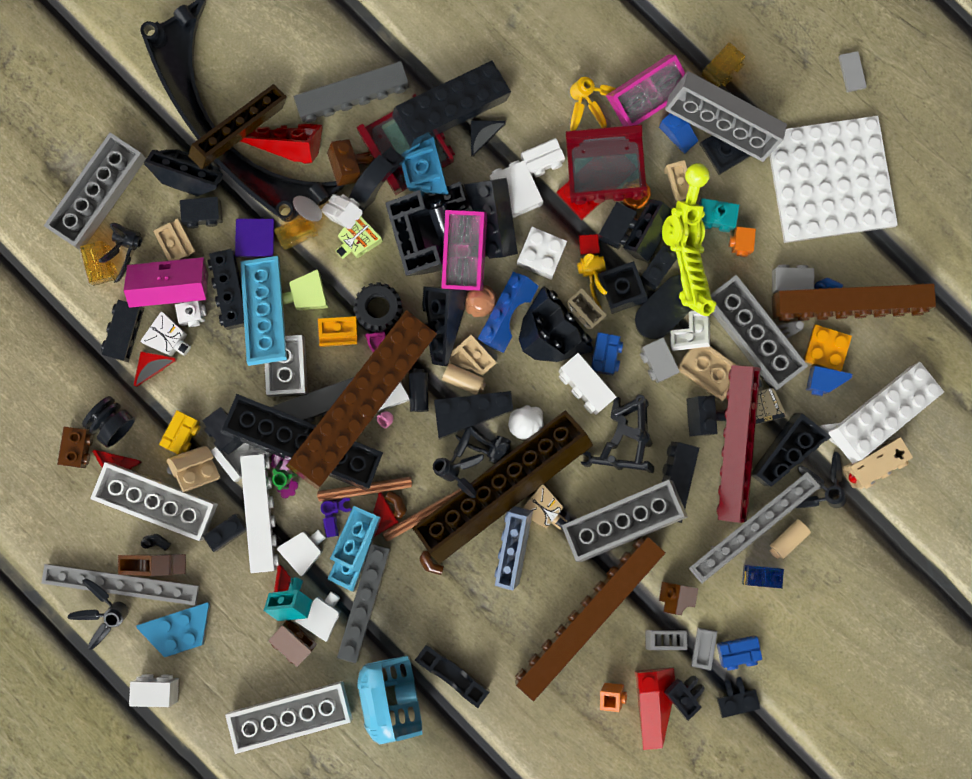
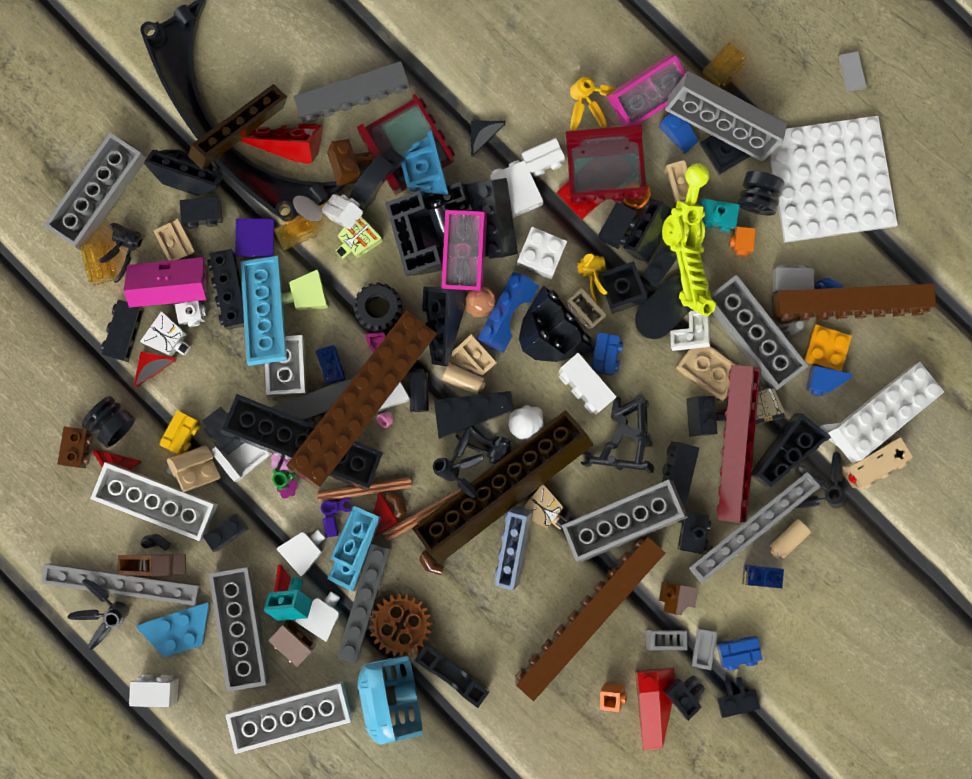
white brick [240,454,279,573] -> none
light orange plate [318,316,358,347] -> none
black brick [392,60,511,148] -> none
red tile [579,234,600,256] -> none
light grey brick [640,338,680,383] -> none
none -> light grey brick [209,566,269,692]
none -> clear blue hips [316,345,346,386]
none -> dark orange gear [369,593,433,657]
none -> black brick [677,512,711,554]
none -> black wheel [737,171,785,216]

